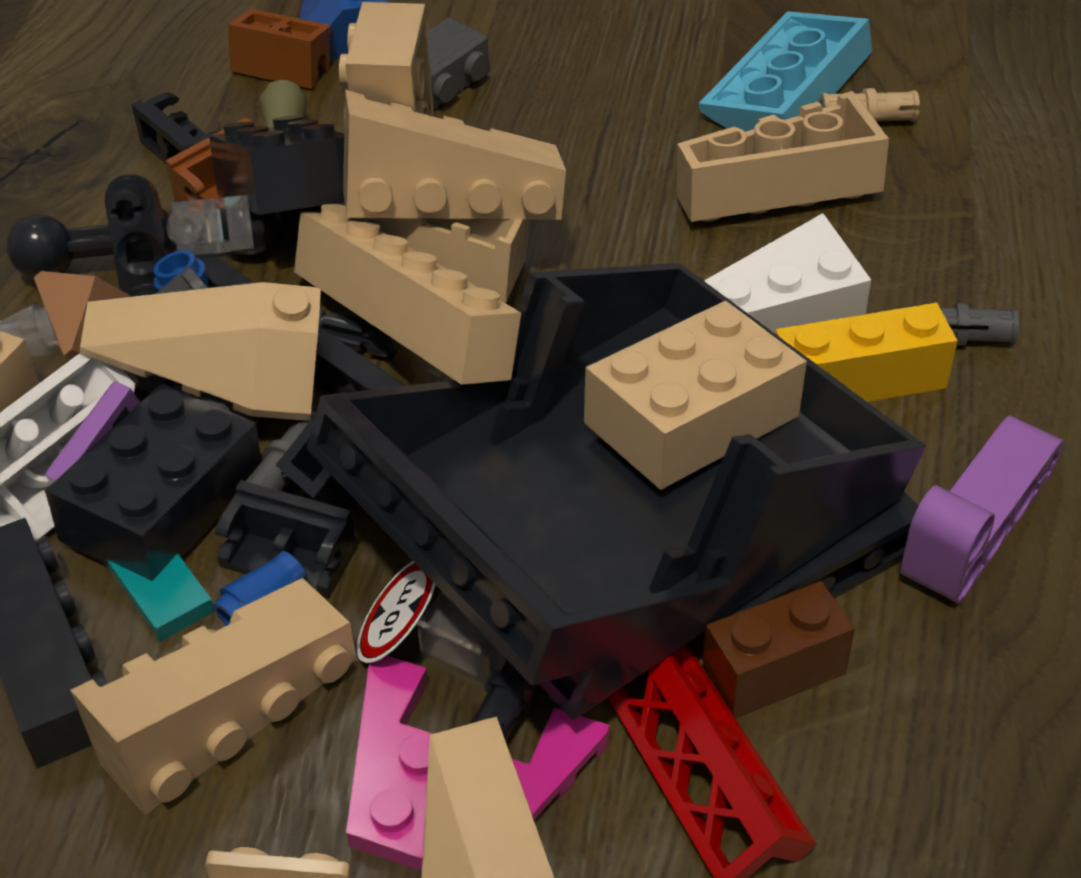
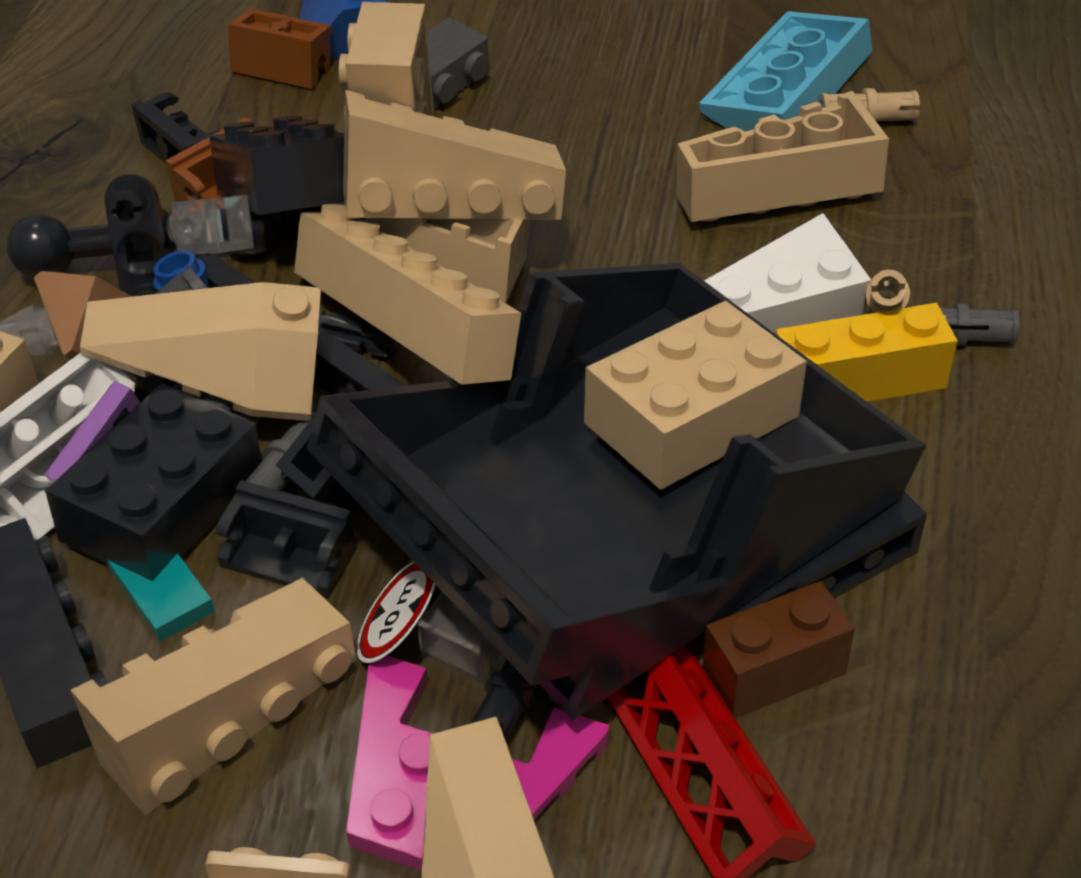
blue cone [212,551,307,626] -> none
olive cone [259,80,307,127] -> none
medium lavender beam [900,415,1065,604] -> none
none -> tan pin [865,269,910,313]

